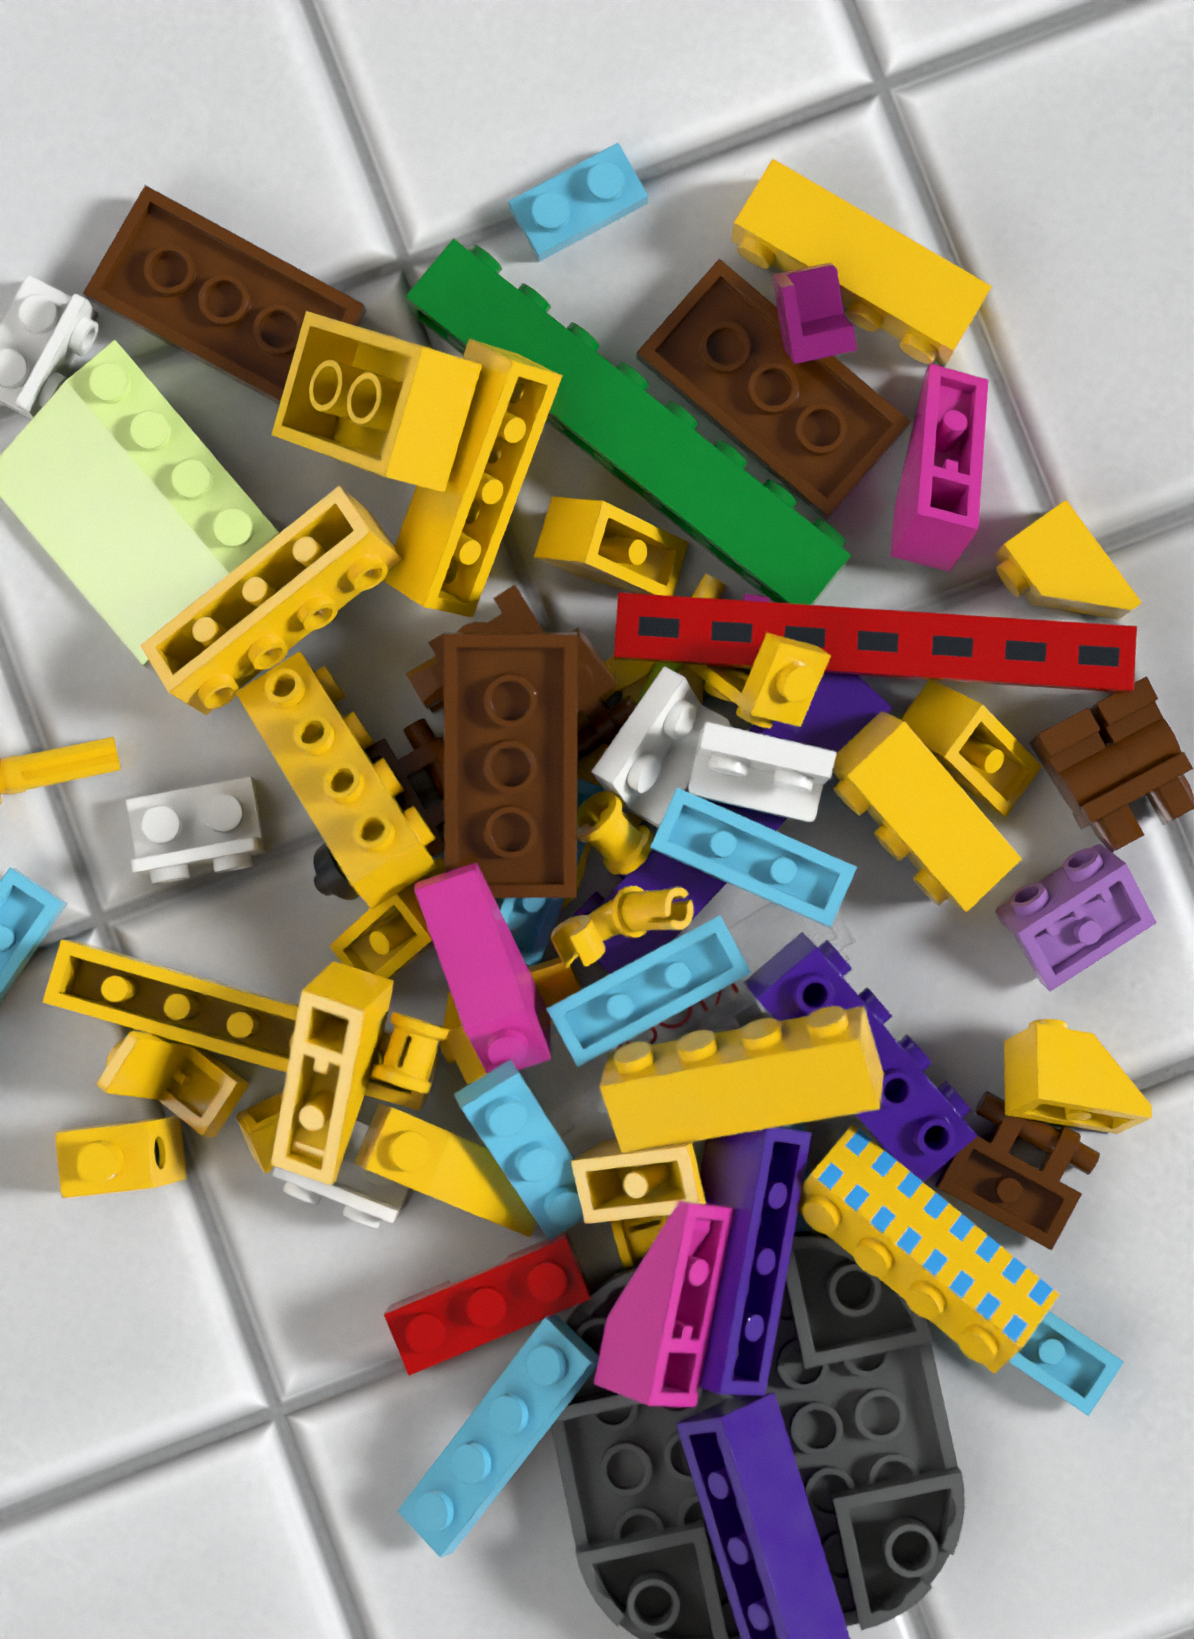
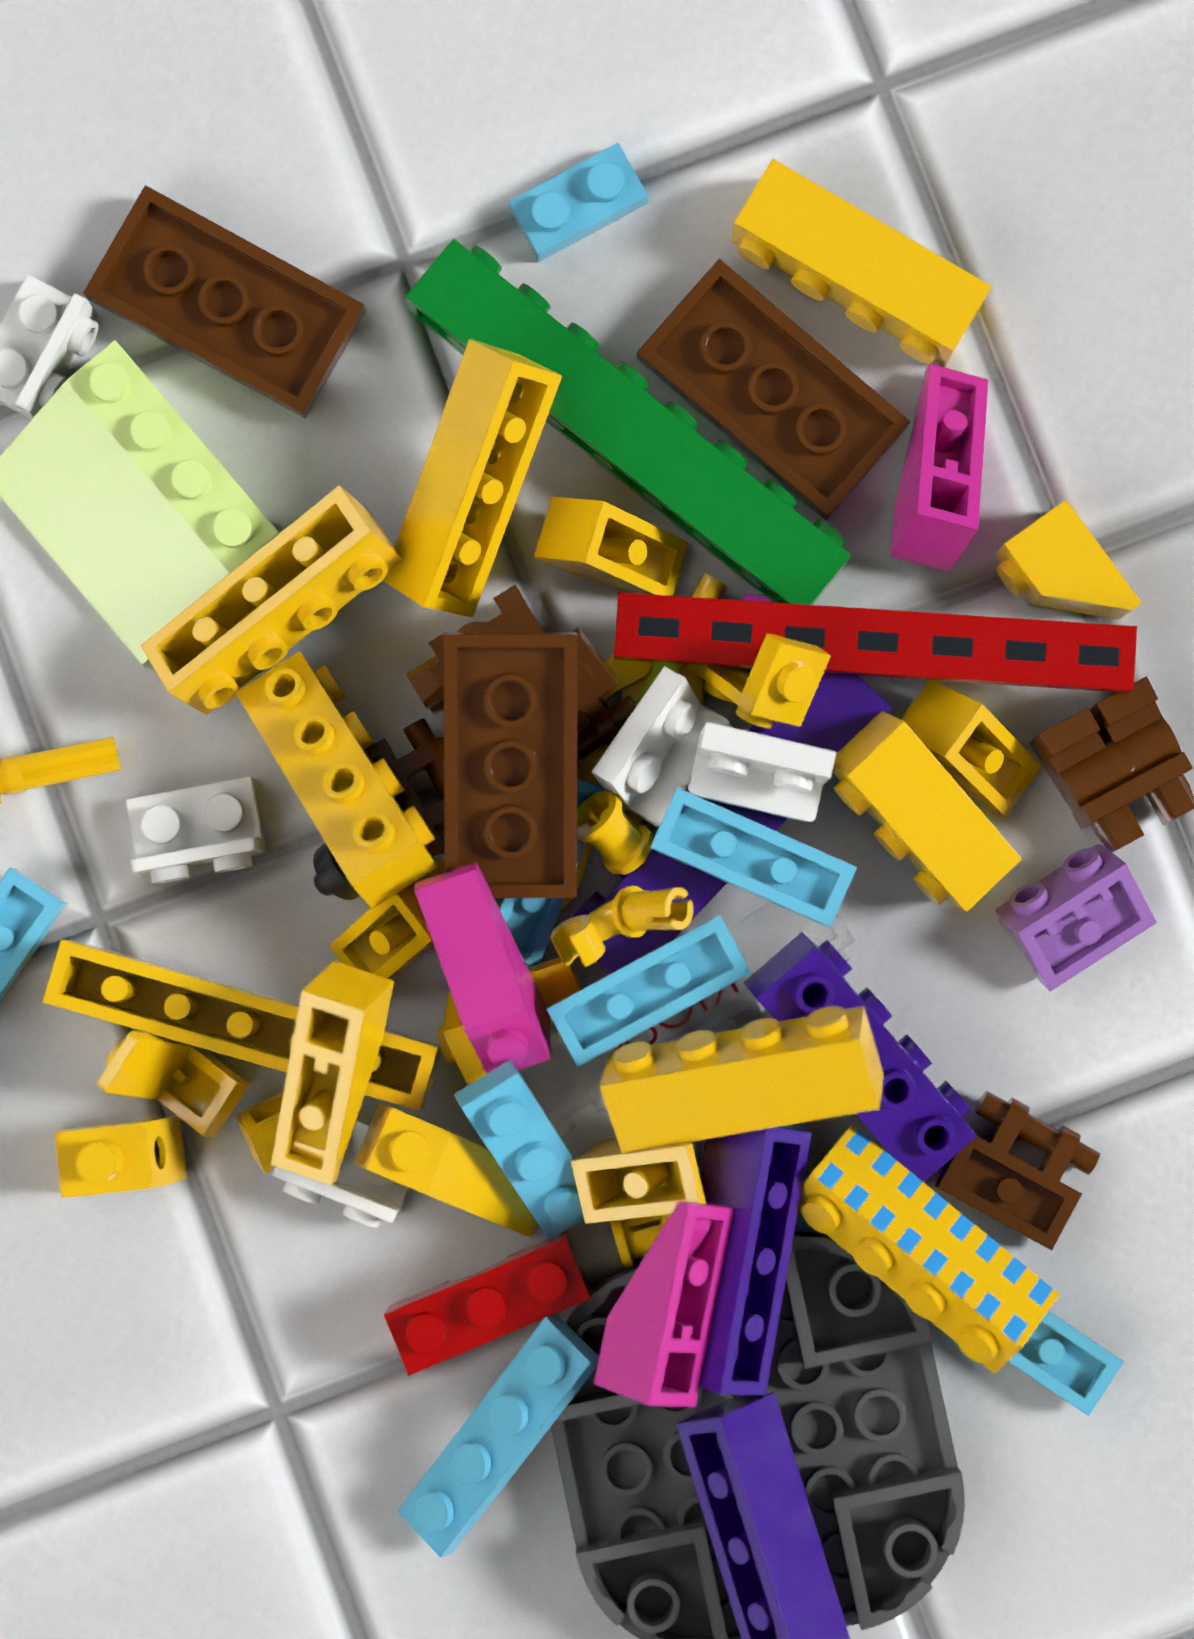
yellow brick [271,311,482,492] -> none
yellow bush [371,1012,449,1094] -> none
magenta panel [772,263,857,364] -> none
yellow slope [1004,1019,1152,1134] -> none

